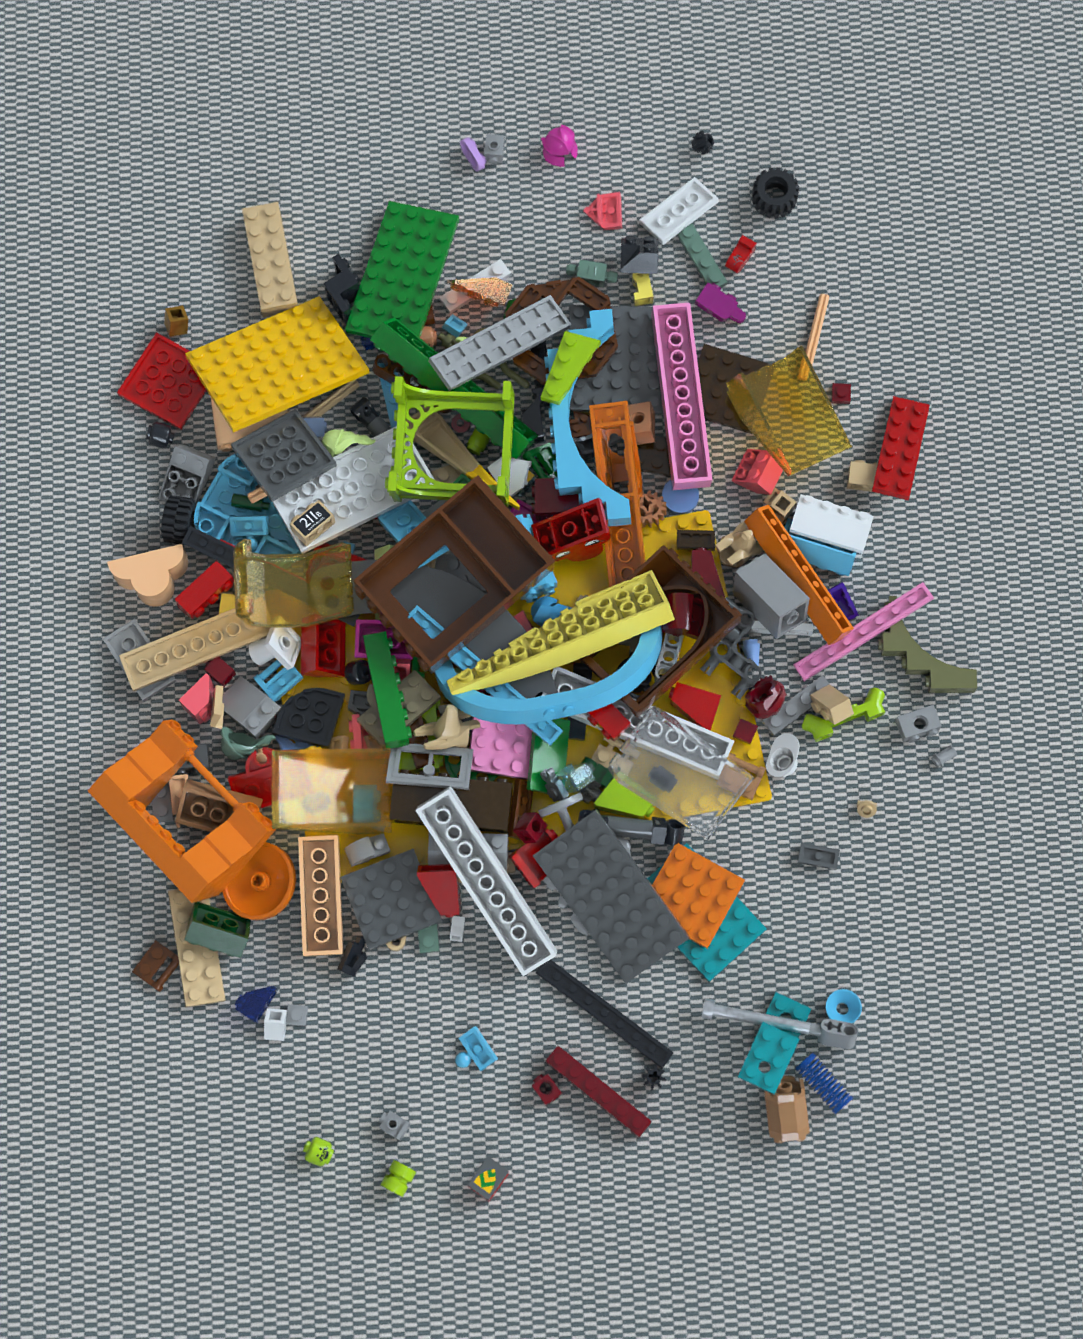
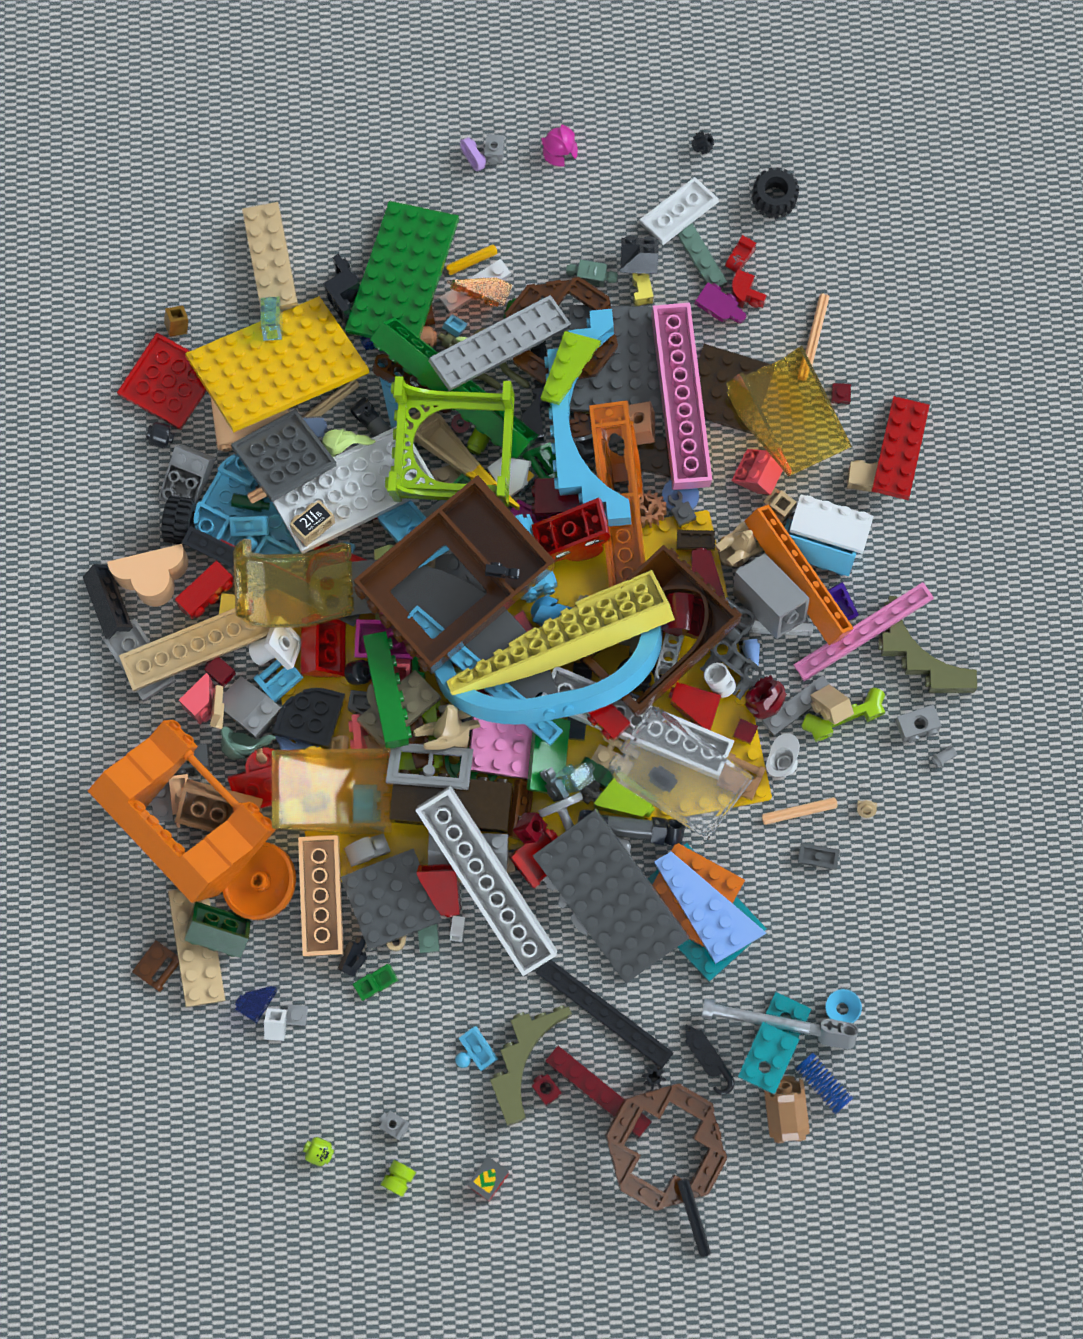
coral slope [583,192,622,230] -> none
none -> black panel [83,564,133,639]
none -> clear light blue brick [261,296,282,341]
none -> green slope [353,964,399,1001]
none -> yellow axle [446,244,497,275]
none -> black plate [485,562,520,579]
none -> olive arch [490,1005,572,1127]
none -> reddish brown plate [605,1083,727,1211]
none -> light blue wing [654,852,766,964]
none -> dark grey plate [668,491,696,527]
none -> black axle [678,1178,711,1257]
none -> black plate [685,1024,735,1095]
none -> white wheel [704,662,736,698]
none -> red brick [731,269,767,308]
none -> light nougat axle [762,797,838,825]

